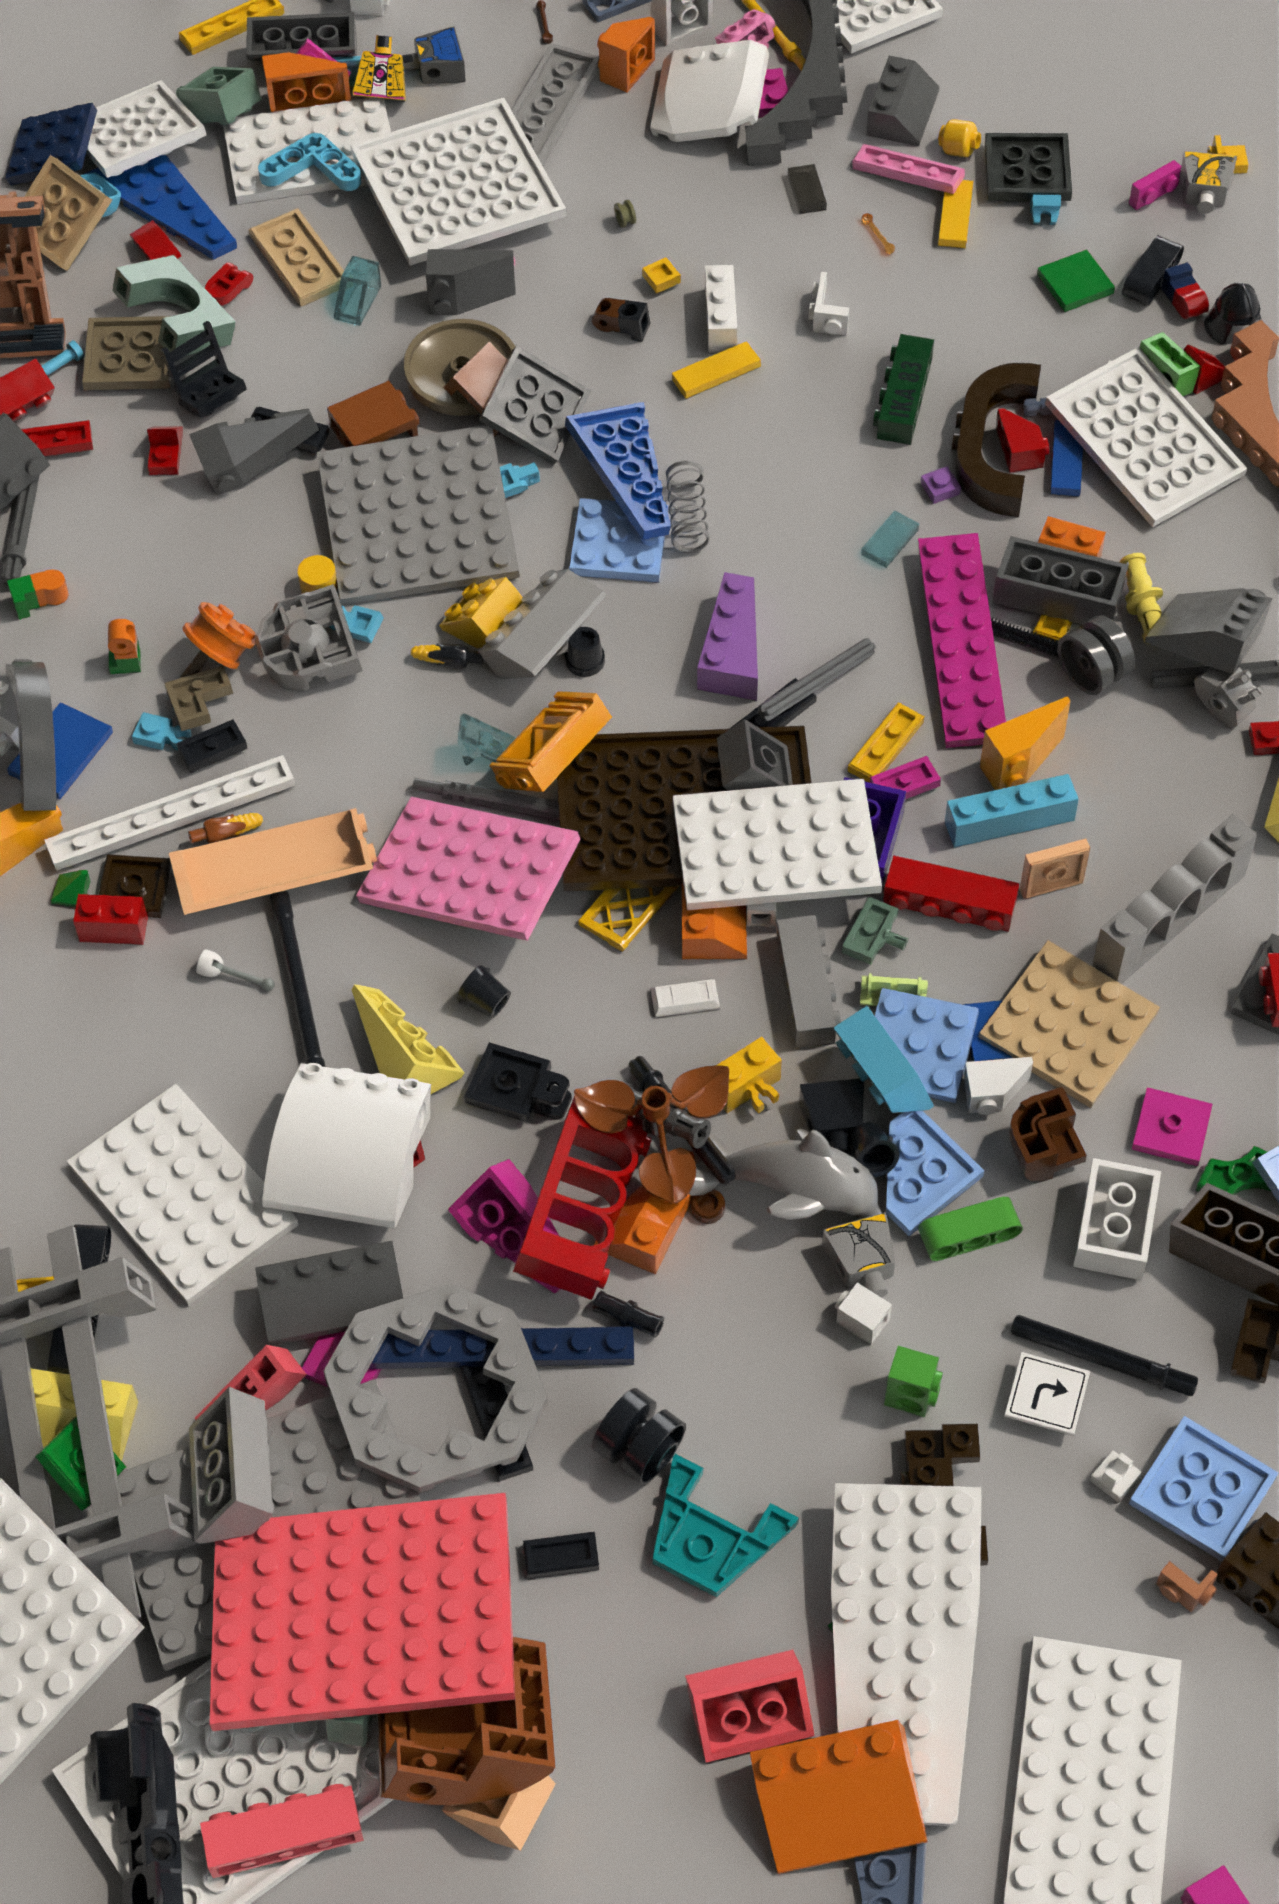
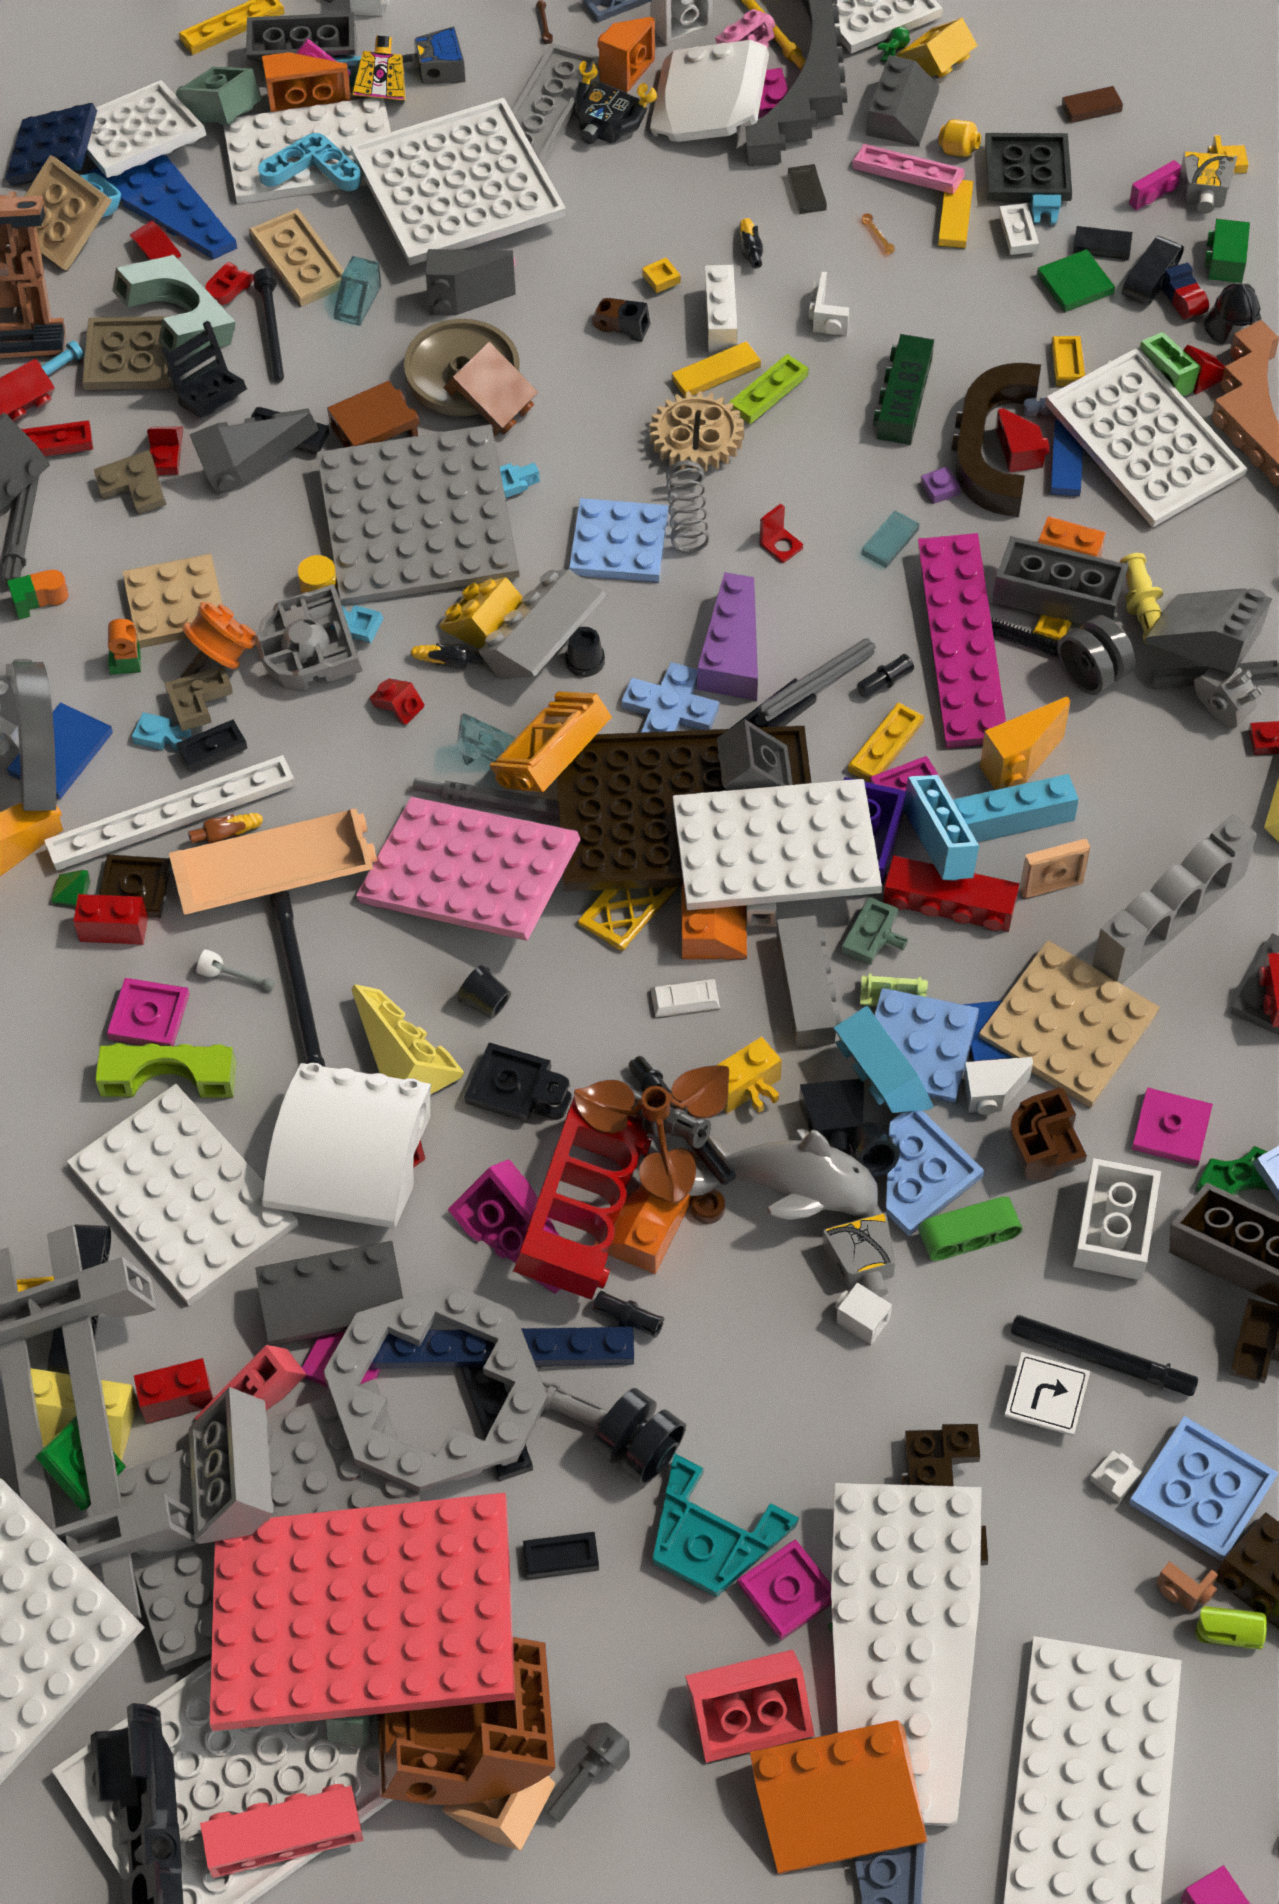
plate [479,345,591,465] -> none
blue wing [565,402,671,540] -> none
olive bush [614,199,637,228] -> none
bright green brick [884,1345,943,1417] -> none
none -> dark tan plate [93,450,167,514]
none -> lime arch [95,1043,237,1098]
none -> dark pink plate [107,978,190,1046]
none -> tan plate [122,554,223,648]
none -> red brick [133,1358,213,1424]
none -> black piece [253,268,284,382]
none -> red bracket [369,678,425,725]
none -> light grey pin [542,1382,609,1429]
none -> dark grey piece [543,1722,630,1823]
none -> black torso [575,61,657,144]
none -> light blue plate [622,662,719,732]
none -> tan gear [650,391,744,473]
none -> lime plate [729,354,809,424]
none -> dark pink plate [737,1539,832,1641]
none -> black piece [738,218,763,269]
none -> red bracket [759,504,803,563]
none -> black axle [857,654,914,698]
none -> green arm [877,27,911,62]
none -> yellow slope [896,17,978,78]
none -> medium azure brick [904,775,979,881]
none -> white plate [999,203,1039,255]
none -> yellow tile [1051,336,1085,386]
none -> reddish brown tile [1062,86,1123,123]
none -> black tile [1073,226,1133,259]
none -> lime arm [1195,1606,1267,1650]
none -> green brick [1204,218,1250,283]

